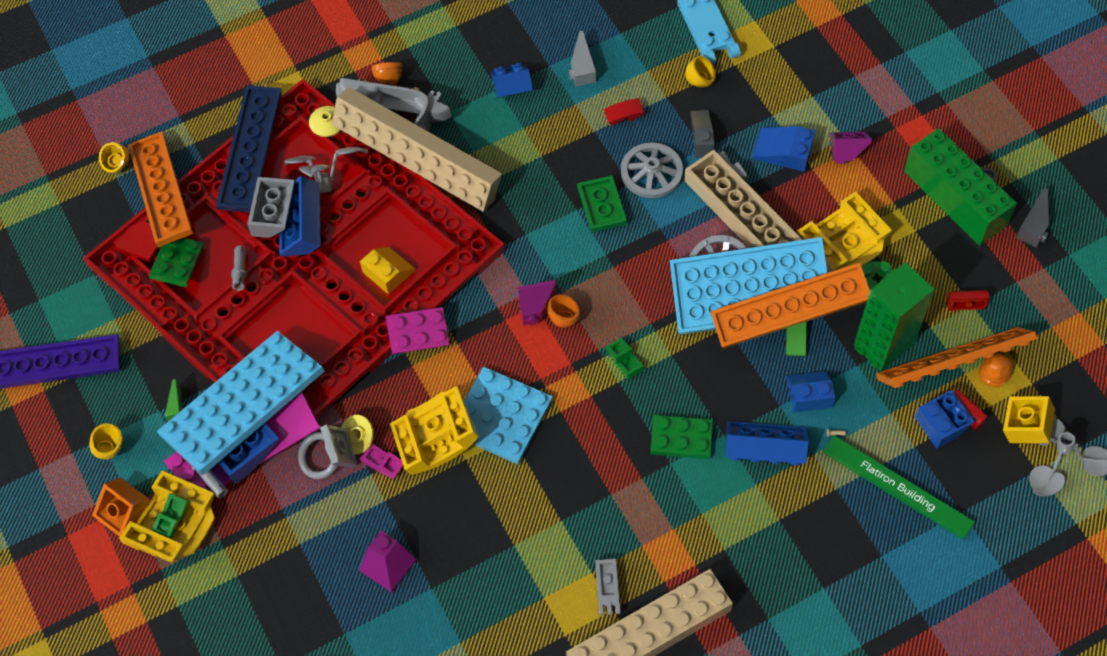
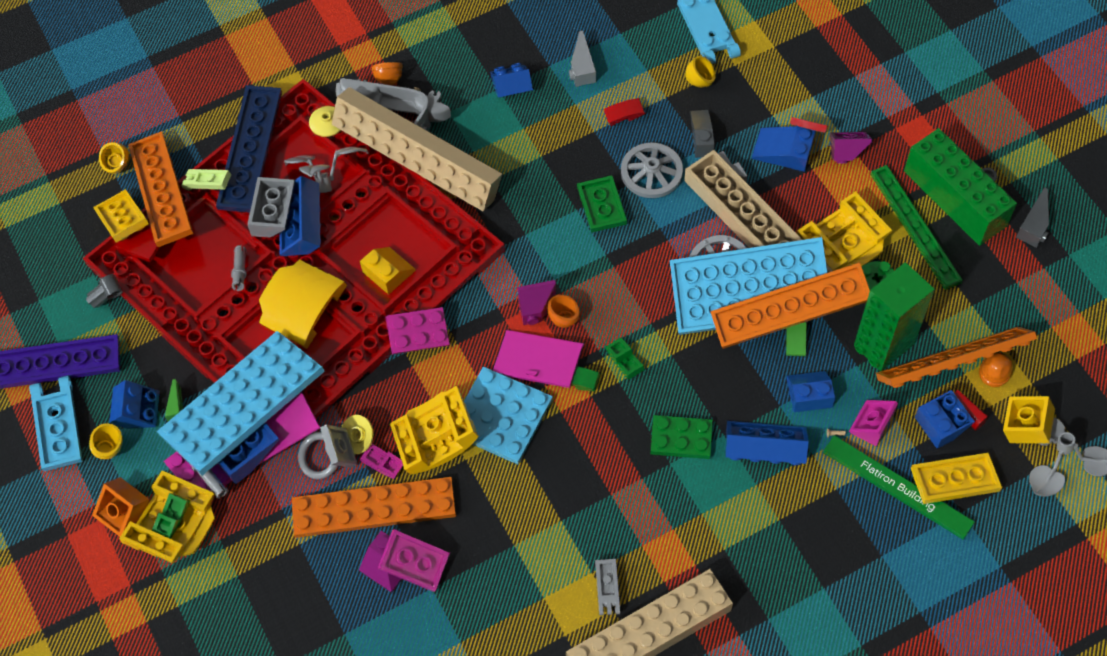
green plate [149,238,203,287] -> none
red brick [946,290,989,311] -> none
none -> medium azure hinge [29,375,83,471]
none -> dark grey piece [86,274,123,308]
none -> yellow plate [93,189,149,242]
none -> blue slope [109,380,160,428]
none -> yellowish green plate [181,169,231,190]
none -> yellow slope [259,259,347,349]
none -> orange plate [292,477,456,538]
none -> dark pink plate [377,529,450,592]
none -> dark pink container [493,330,584,388]
none -> green slope [571,367,600,391]
none -> red tile [790,117,829,133]
none -> dark pink slope [849,400,898,446]
none -> green tile [870,165,963,290]
none -> yellow plate [911,453,1002,504]

